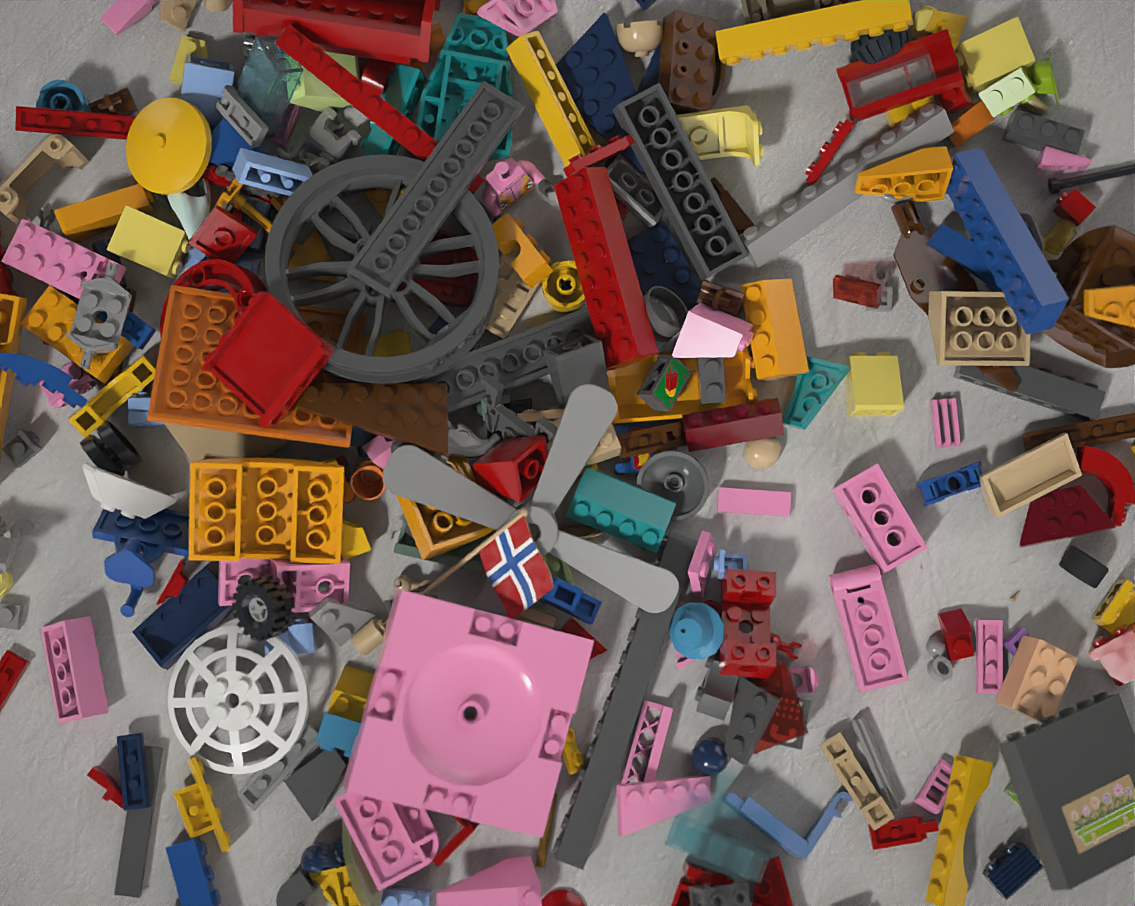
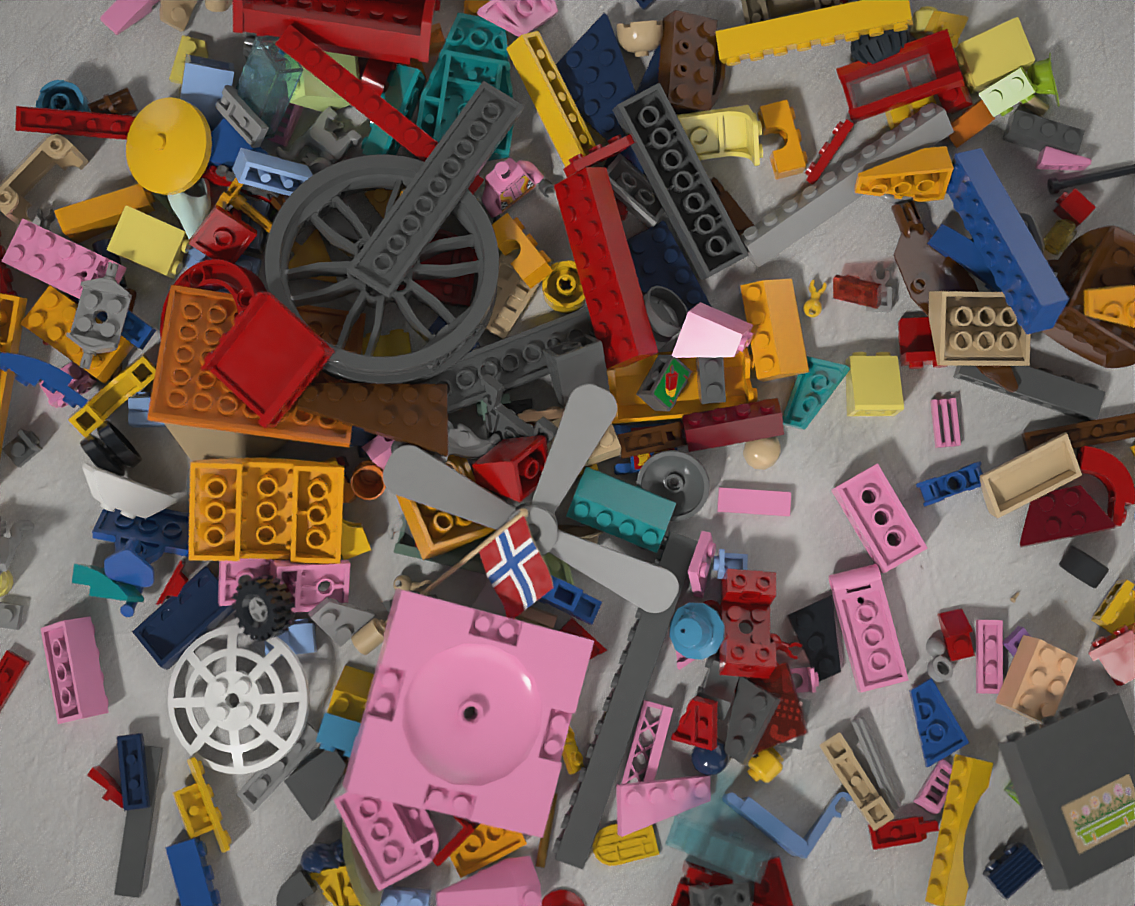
reddish brown hips [696,280,745,317] -> none
none -> teal slope [72,564,144,602]
none -> light orange wing [450,823,527,879]
none -> yellow window [592,823,660,866]
none -> red wing [671,696,718,751]
none -> yellow head [747,746,784,783]
none -> light orange arch [757,100,808,180]
none -> black wing [787,595,841,682]
none -> yellow arm [803,280,827,317]
none -> red bracket [898,317,948,369]
none -> blue wing [909,678,970,768]

